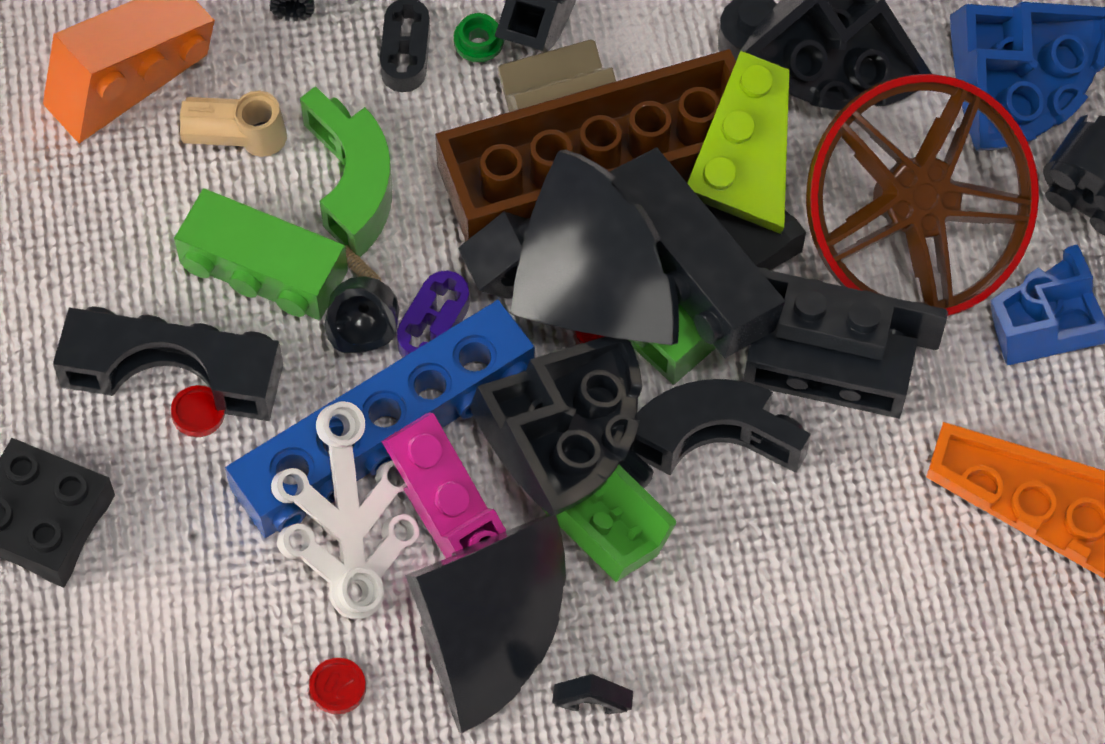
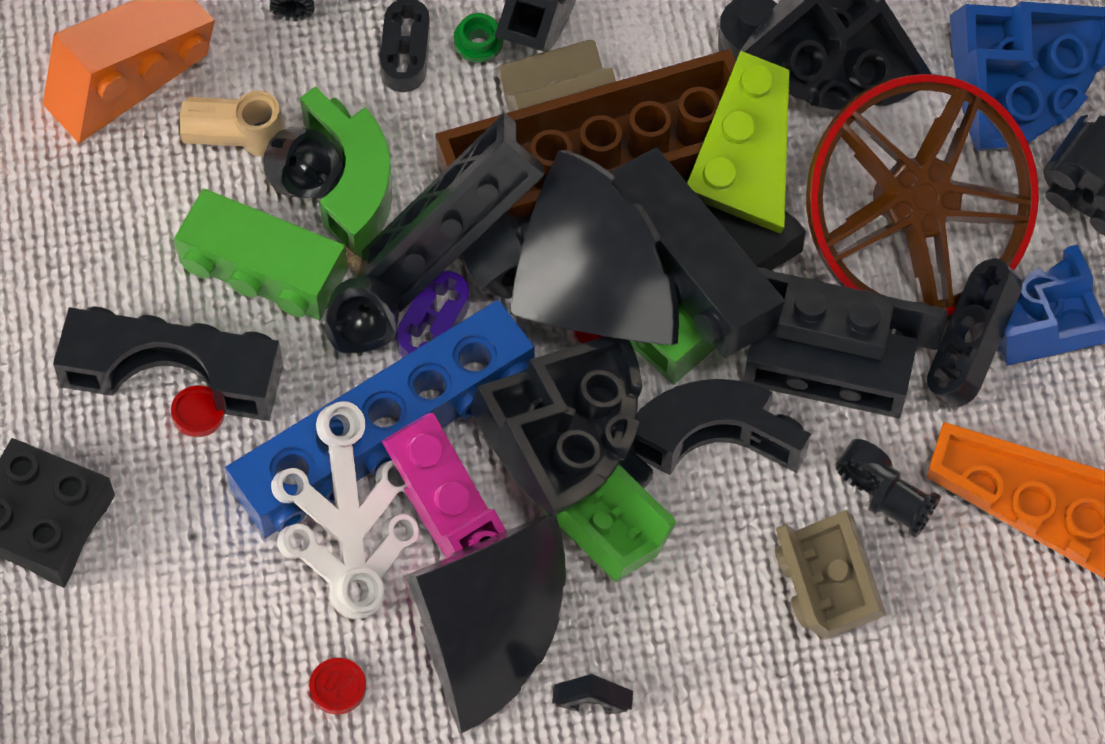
none -> black piece [263,127,343,199]
none -> black fence [360,113,544,312]
none -> dark tan bracket [775,510,887,640]
none -> black connector [835,439,941,538]
none -> black beam [927,258,1022,407]

